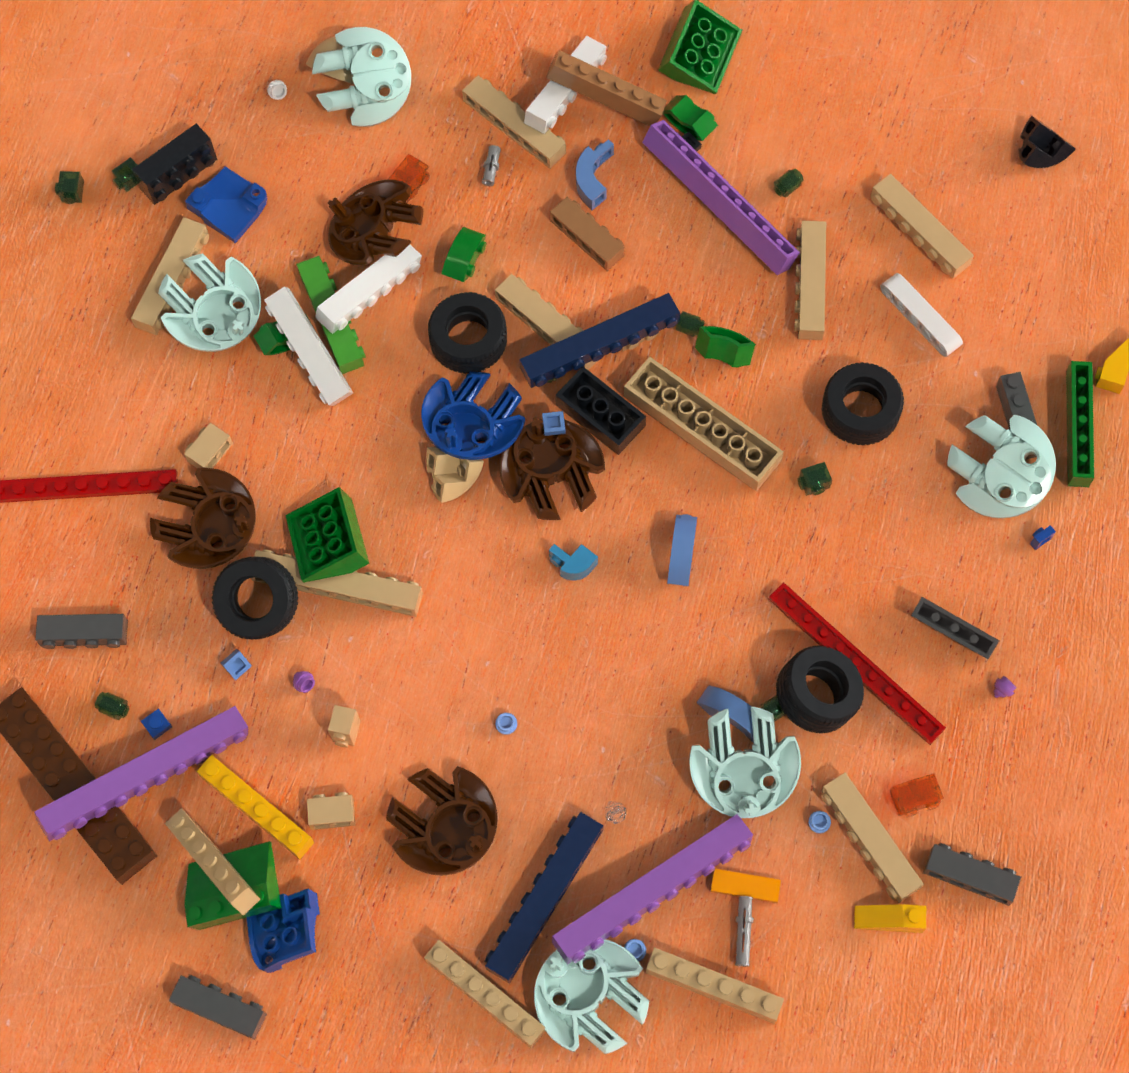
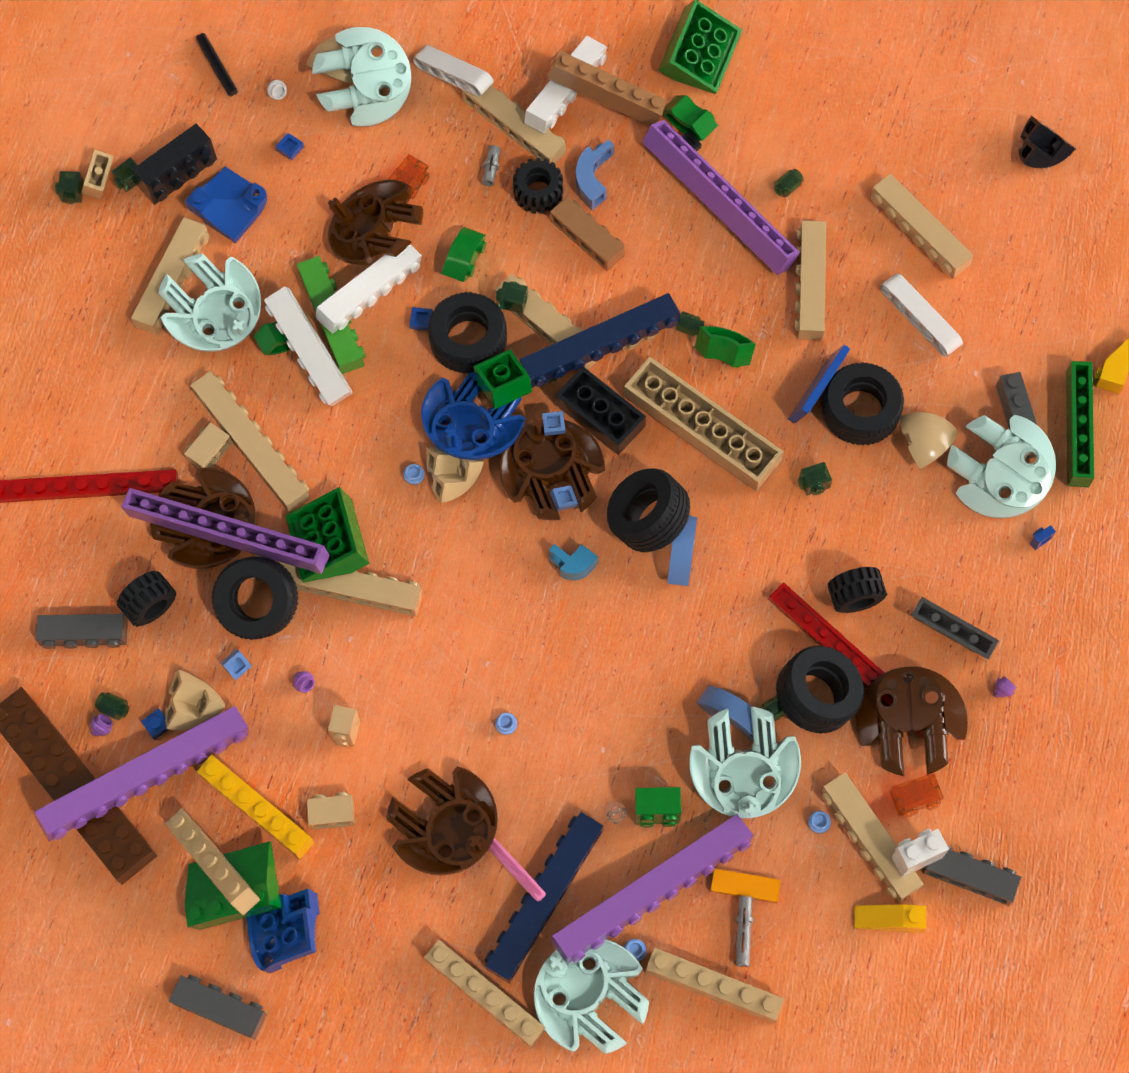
none -> tan brick [81,149,114,200]
none -> medium lavender plate [90,714,113,736]
none -> black tyre [117,571,177,627]
none -> medium lavender brick [121,488,329,574]
none -> tan brick [165,670,225,731]
none -> tan brick [190,371,310,513]
none -> black axle [196,33,238,96]
none -> blue plate [275,133,304,161]
none -> light blue plate [404,464,425,485]
none -> blue plate [410,307,433,331]
none -> white beam [413,45,494,97]
none -> green brick [473,349,532,409]
none -> bright pink axle [489,838,546,901]
none -> clear green brick [496,281,528,313]
none -> black tyre [513,158,563,214]
none -> medium blue plate [550,485,578,511]
none -> black tyre [607,468,690,552]
none -> green brick [635,787,682,828]
none -> blue tile [788,344,850,423]
none -> black tyre [827,567,887,613]
none -> reddish brown piece [856,666,968,776]
none -> white brick [892,829,949,877]
none -> tan brick [900,412,957,469]

